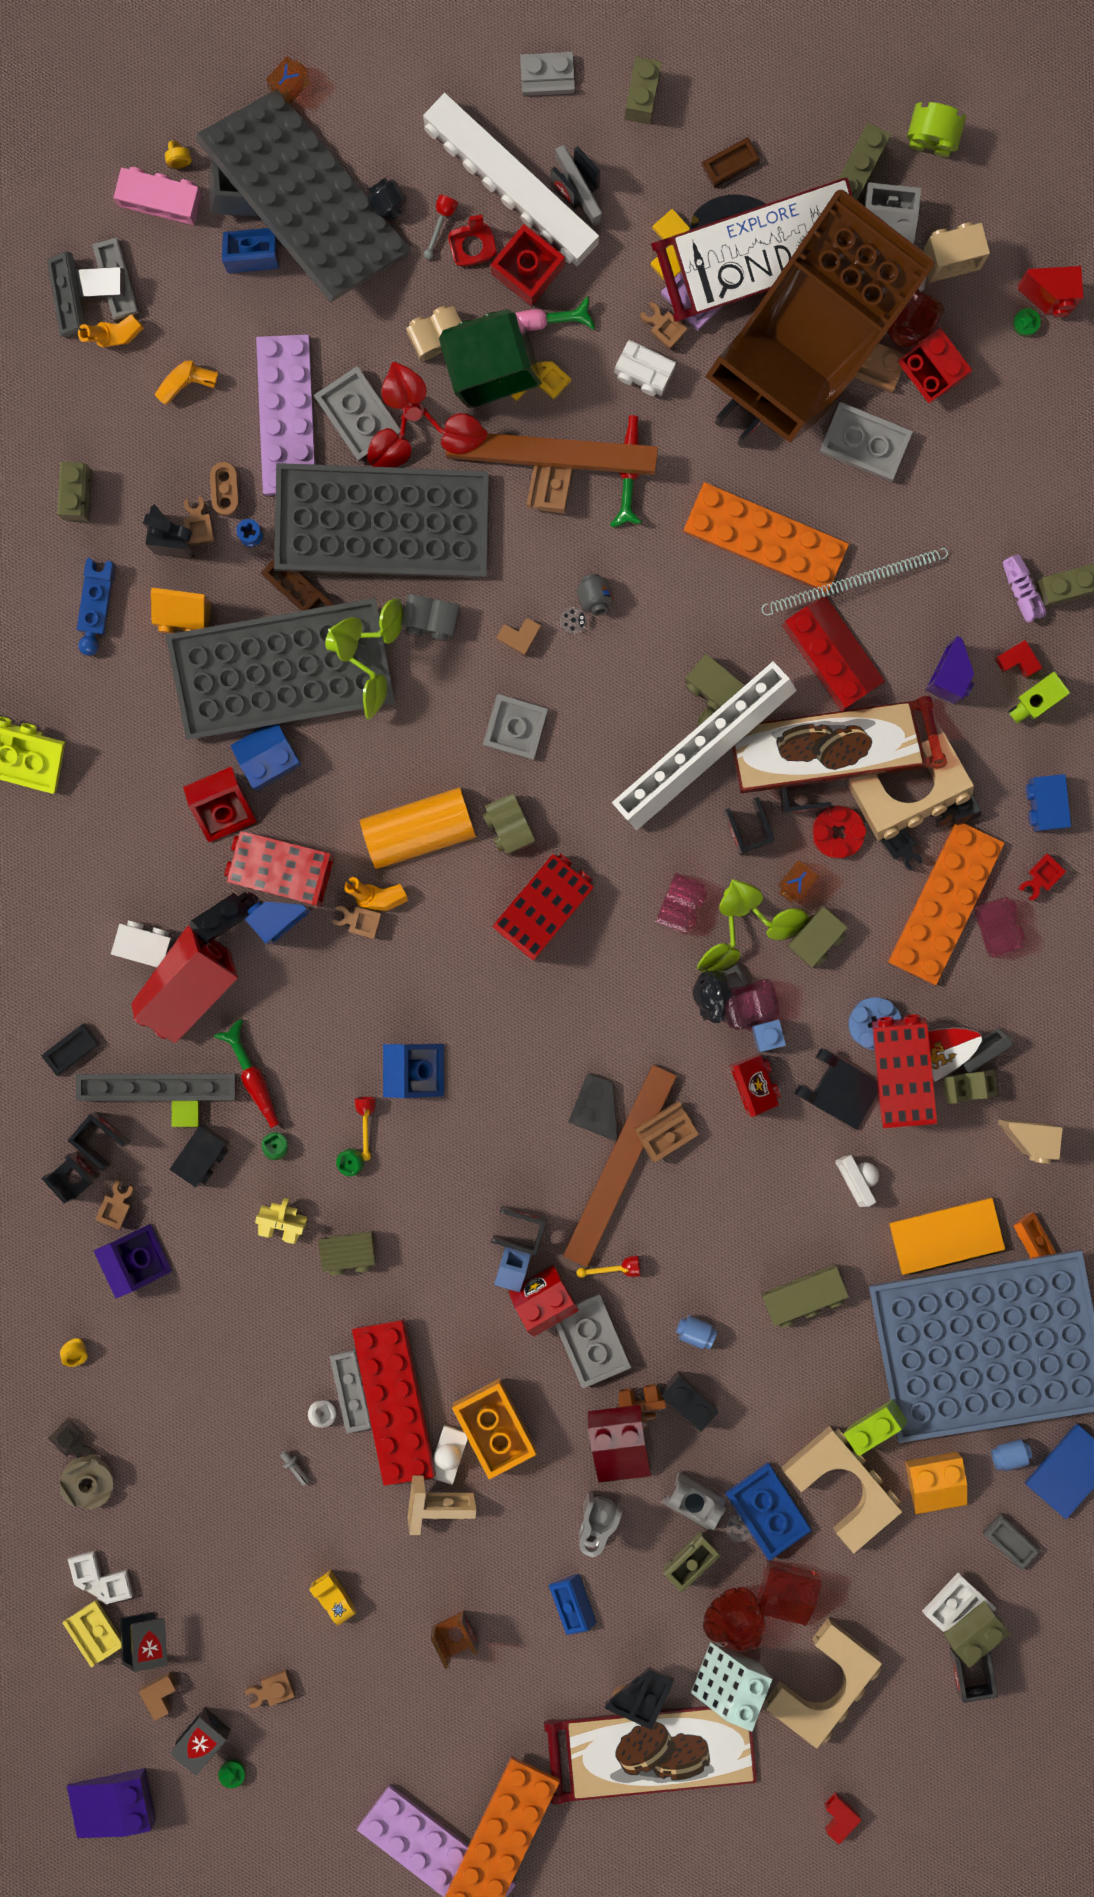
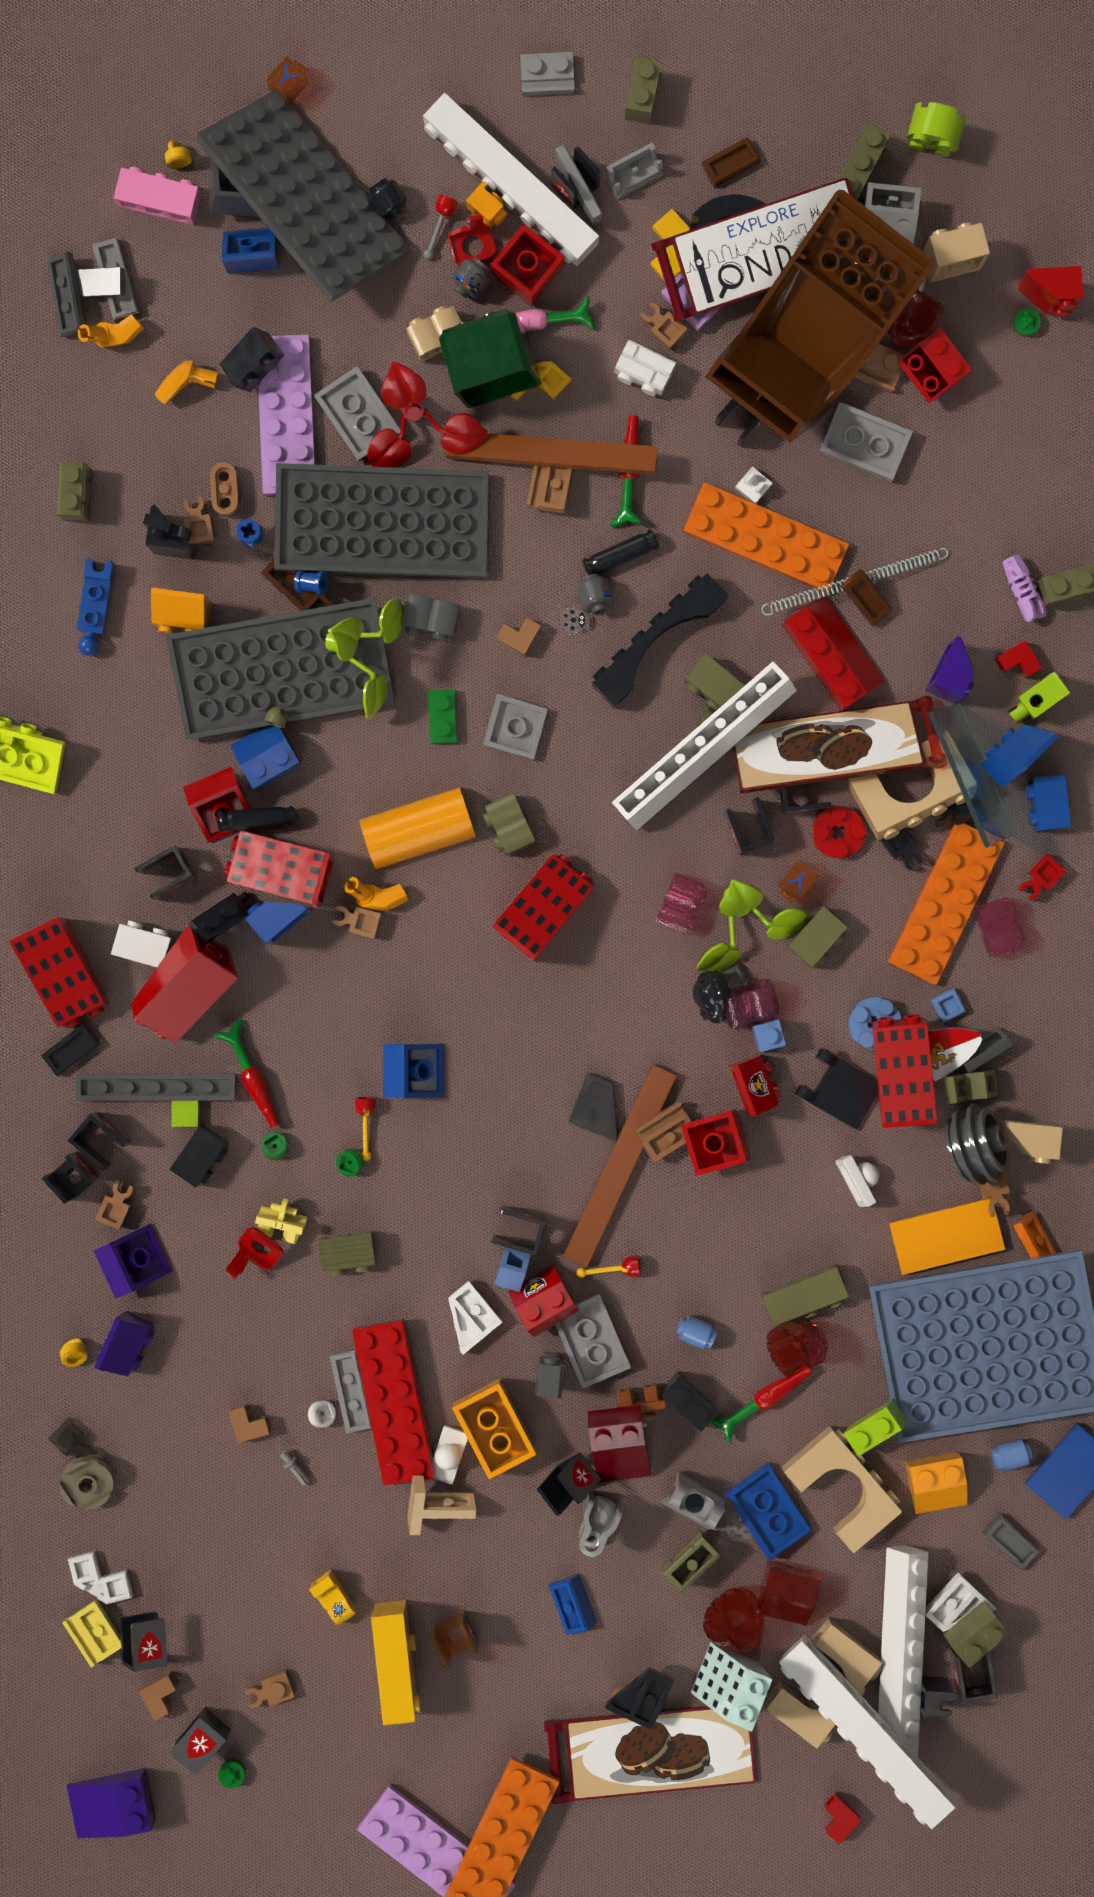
none -> red slope [9,917,110,1029]
none -> dark purple slope [94,1311,155,1376]
none -> black piece [134,845,197,900]
none -> black axle [217,806,296,832]
none -> black brick [219,327,284,392]
none -> red piece [225,1227,284,1279]
none -> medium nougat piece [228,1404,271,1444]
none -> olive hinge [264,706,287,729]
none -> blue bush [294,570,329,596]
none -> yellow brick [371,1600,421,1725]
none -> green plate [428,689,457,744]
none -> white wing [448,1280,503,1354]
none -> dark grey head [452,257,491,299]
none -> light orange brick [466,181,508,228]
none -> dark grey brick [536,1352,565,1398]
none -> piece [537,1452,601,1516]
none -> black axle [582,530,659,575]
none -> black arch [592,573,729,709]
none -> light grey hinge [605,142,664,200]
none -> red slope [681,1109,751,1176]
none -> red piece [711,1365,813,1443]
none -> white tile [735,466,772,504]
none -> clear red hair [767,1321,828,1377]
none -> white brick [779,1635,957,1829]
none -> reddish brown tile [840,569,893,626]
none -> white brick [878,1545,928,1757]
none -> black hinge [920,1676,956,1719]
none -> clear light blue piece [928,704,1016,848]
none -> medium blue tile [930,988,967,1024]
none -> dark grey wheel [945,1104,1010,1186]
none -> medium nougat plate [979,1172,1010,1217]
none -> blue slope [981,724,1058,788]

